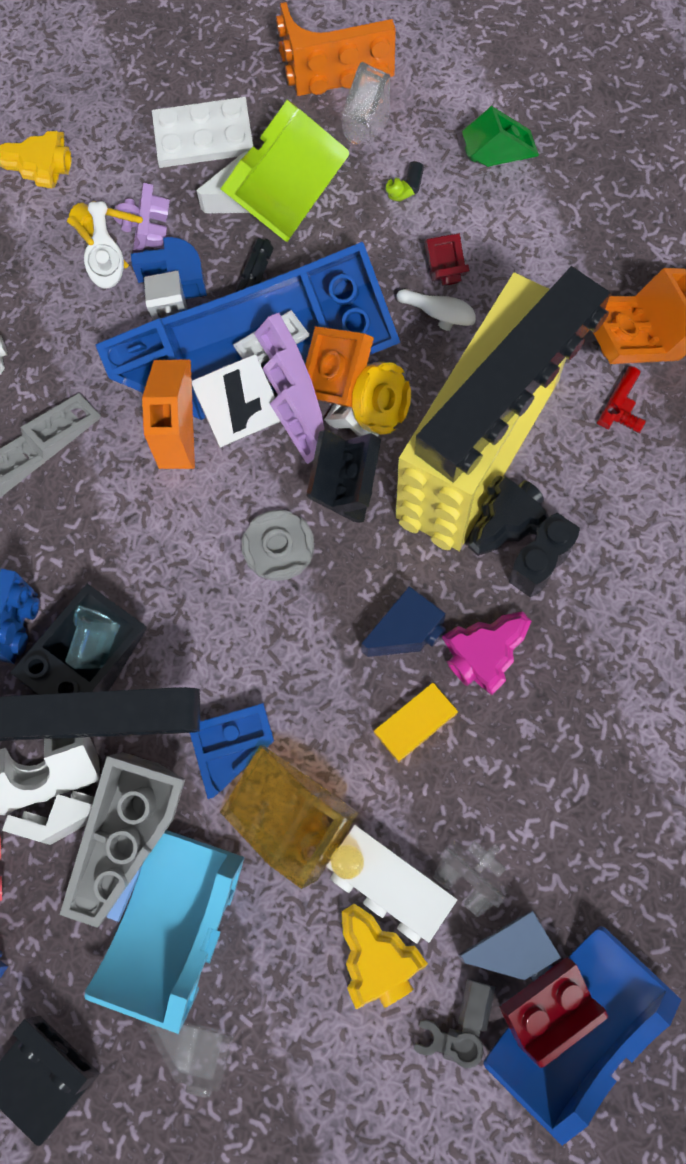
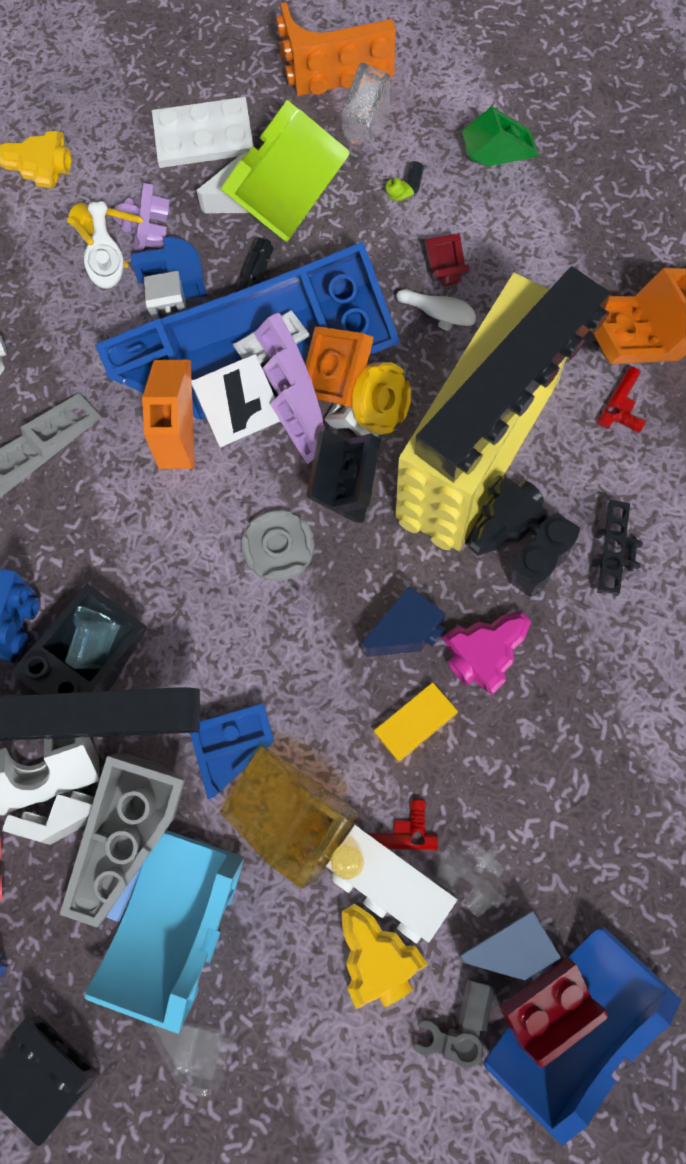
none -> red hose [367,800,438,850]
none -> black piece [591,500,643,597]

